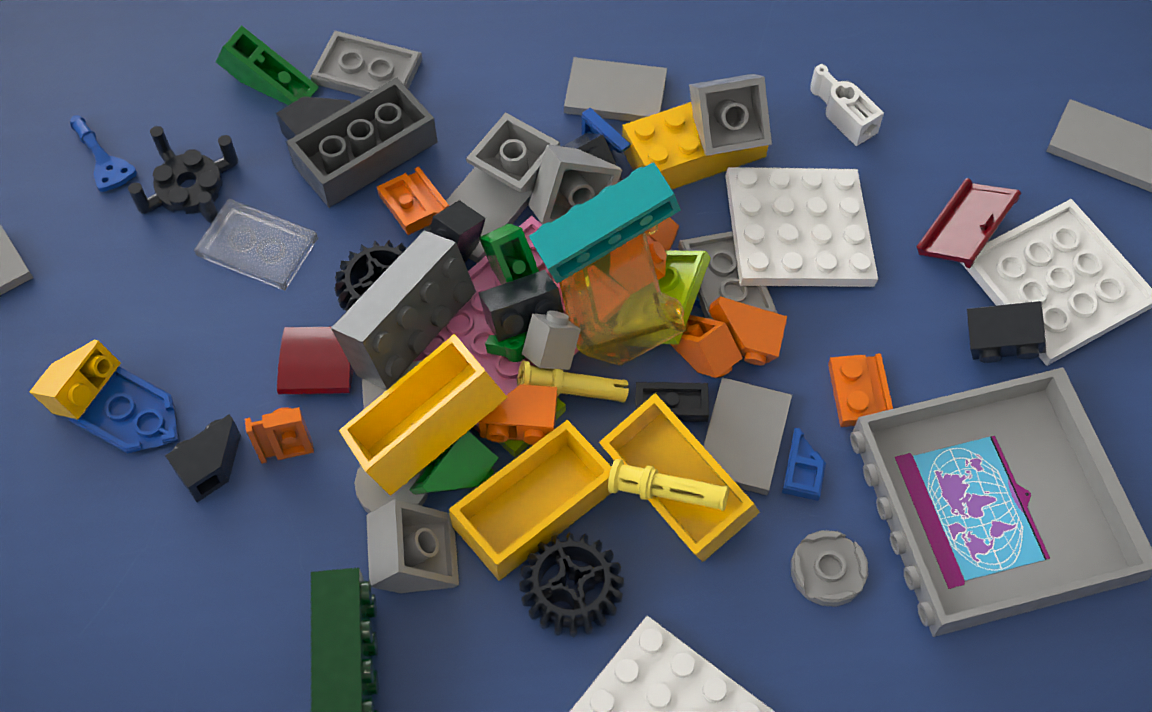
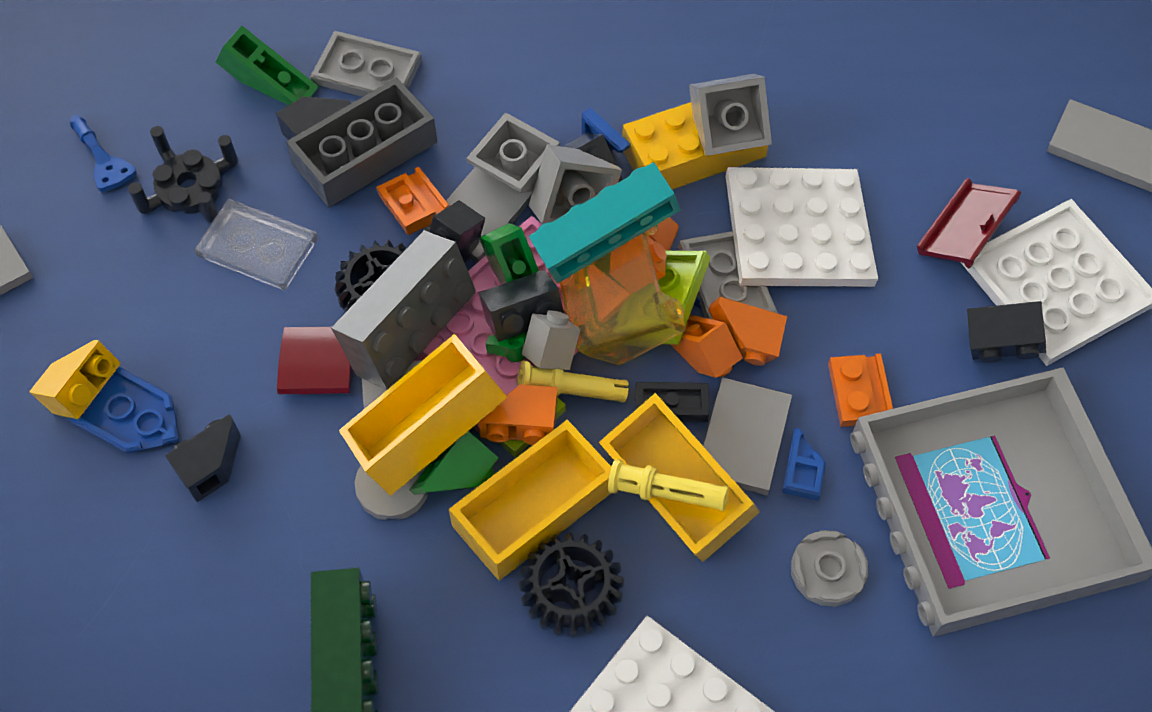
orange plate [245,407,314,464] -> none
light grey slope [366,499,459,593] -> none
light grey tile [564,57,667,122] -> none
white piece [810,64,884,146] -> none

